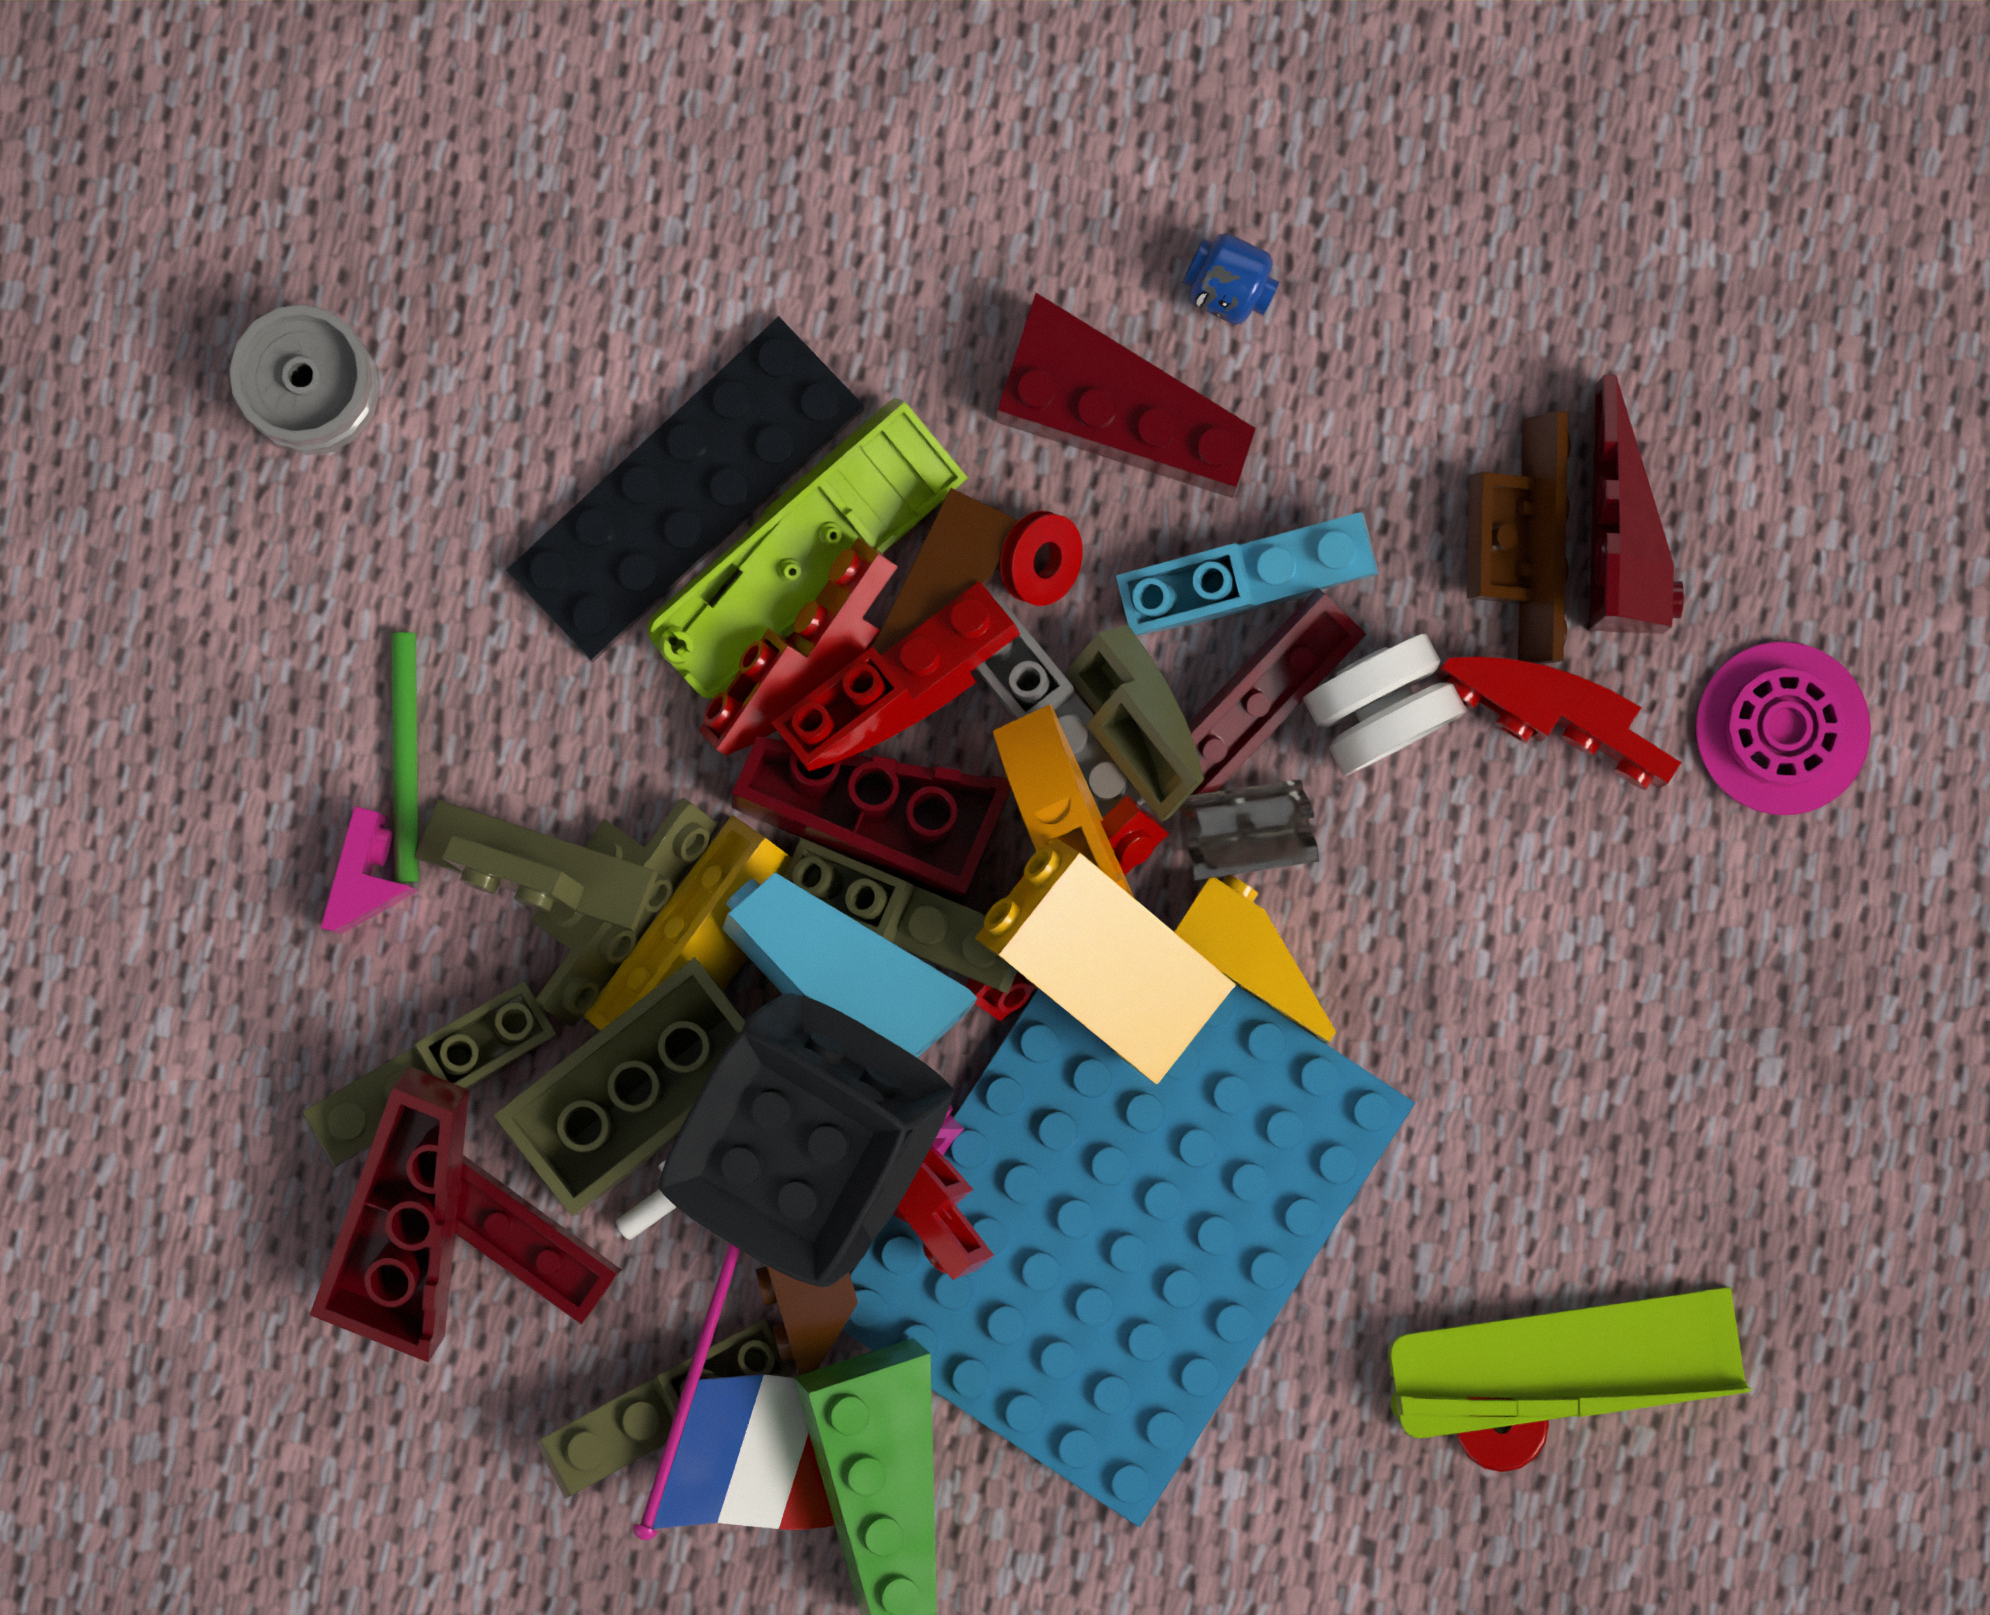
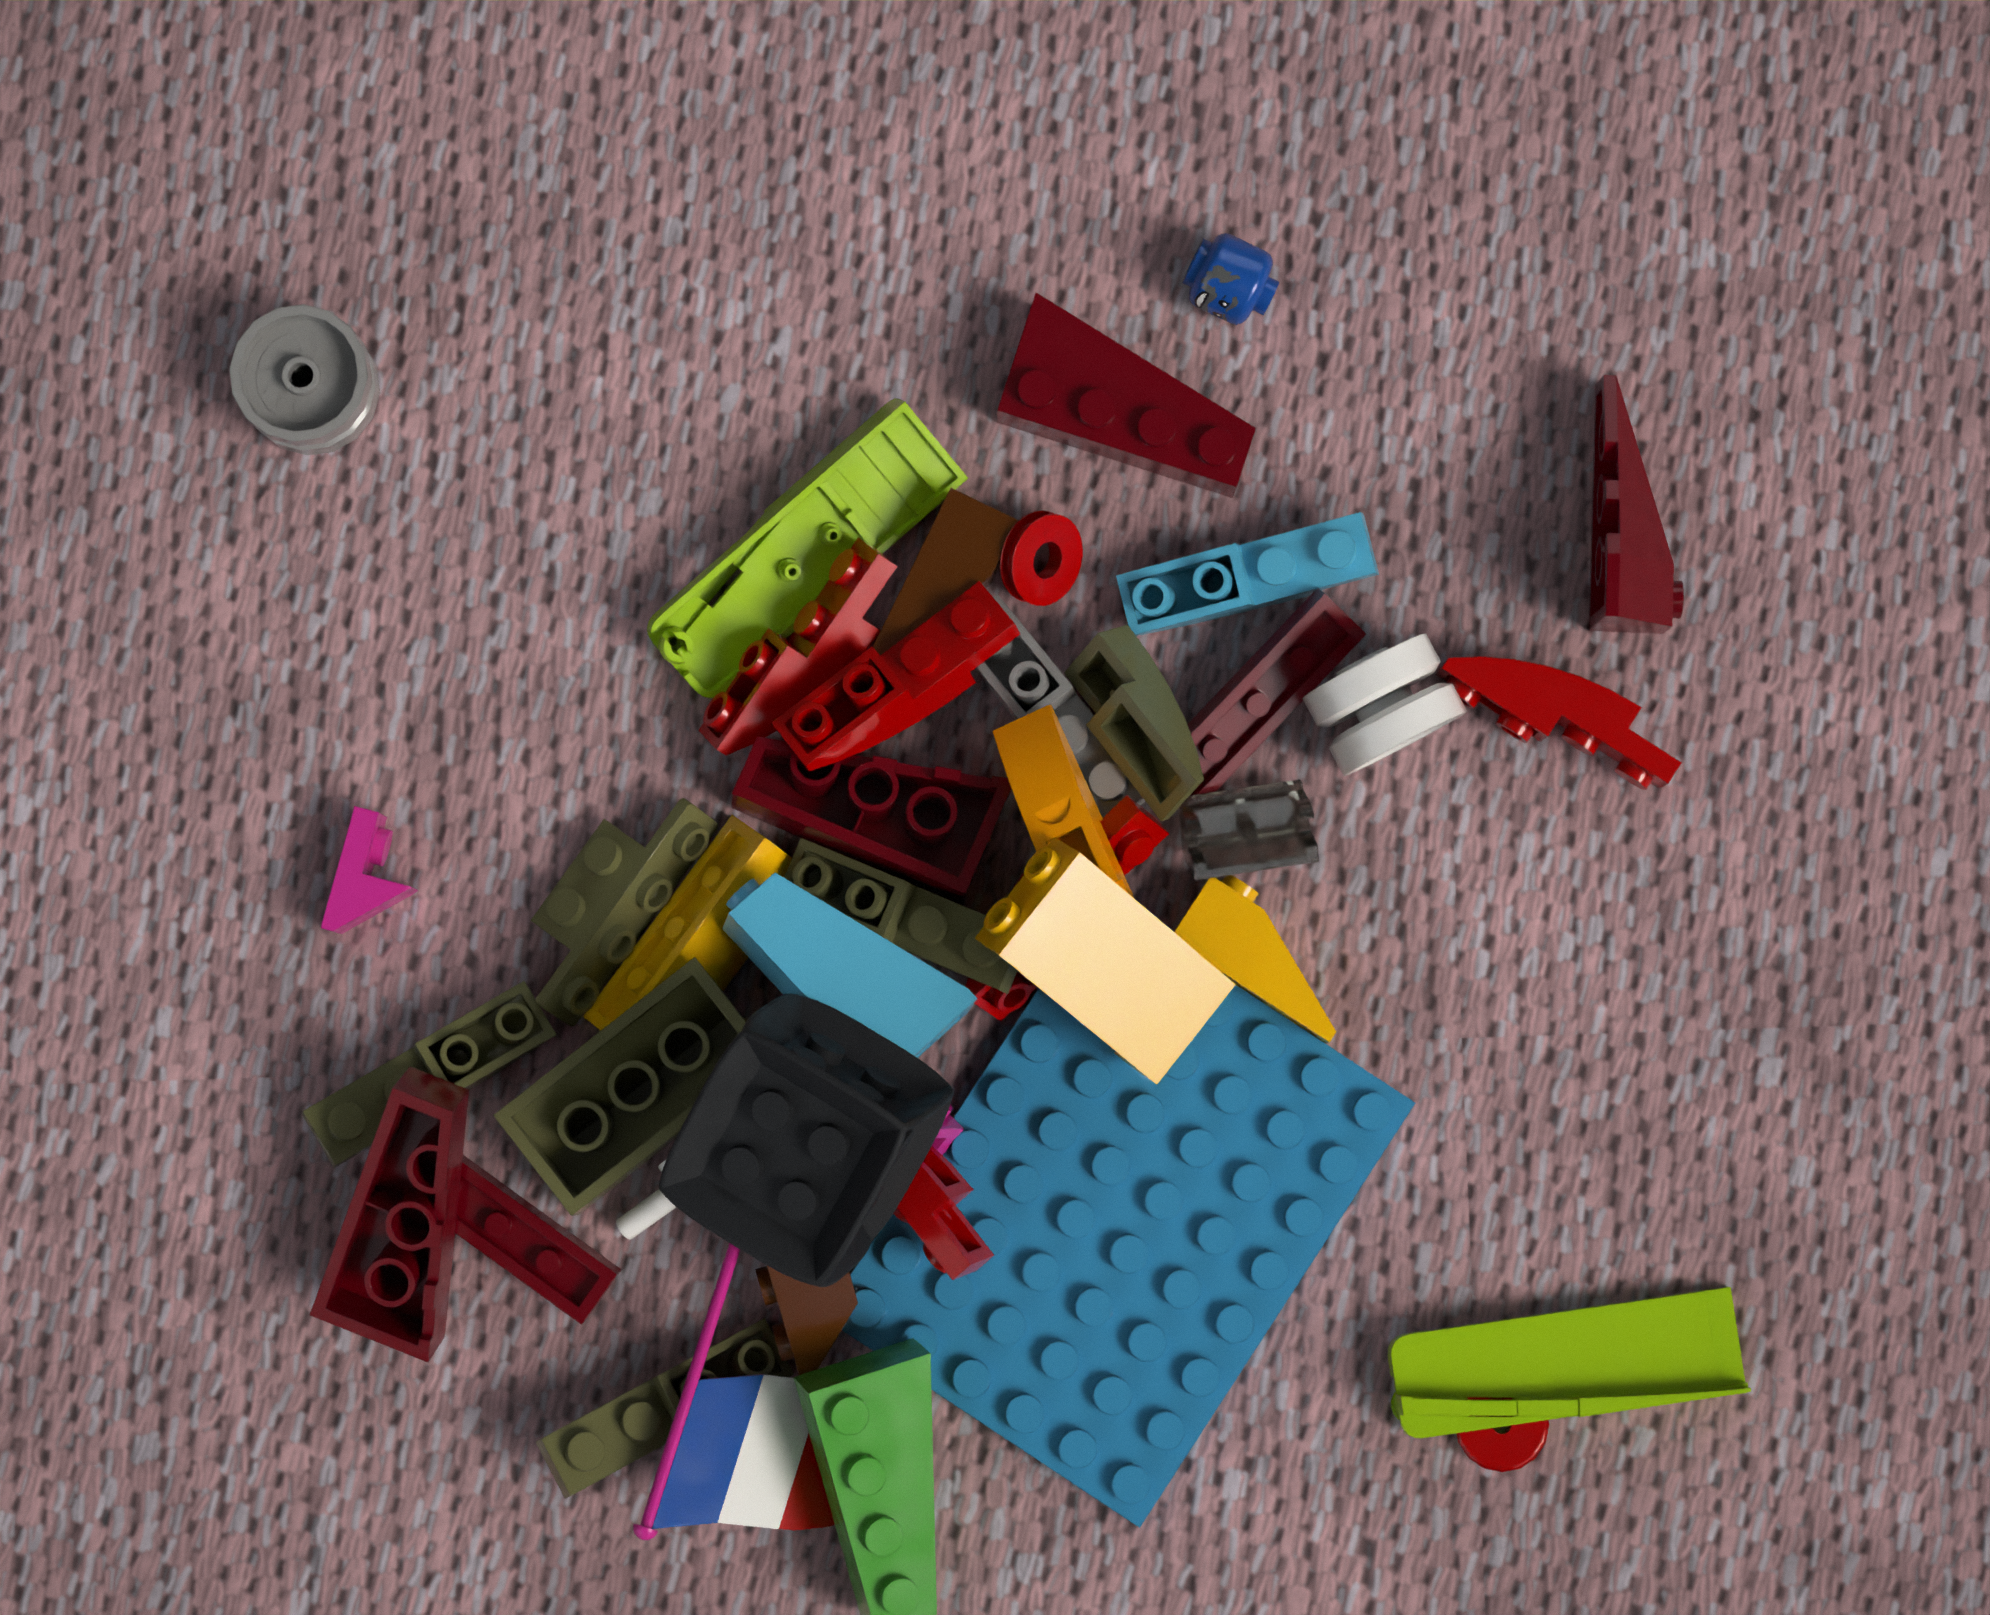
bright green piece [391,632,419,883] -> none
olive bracket [415,800,658,932] -> none
black plate [506,316,865,662] -> none
reddish brown bracket [1467,411,1571,664] -> none
dark pink wheel [1696,642,1871,815] -> none

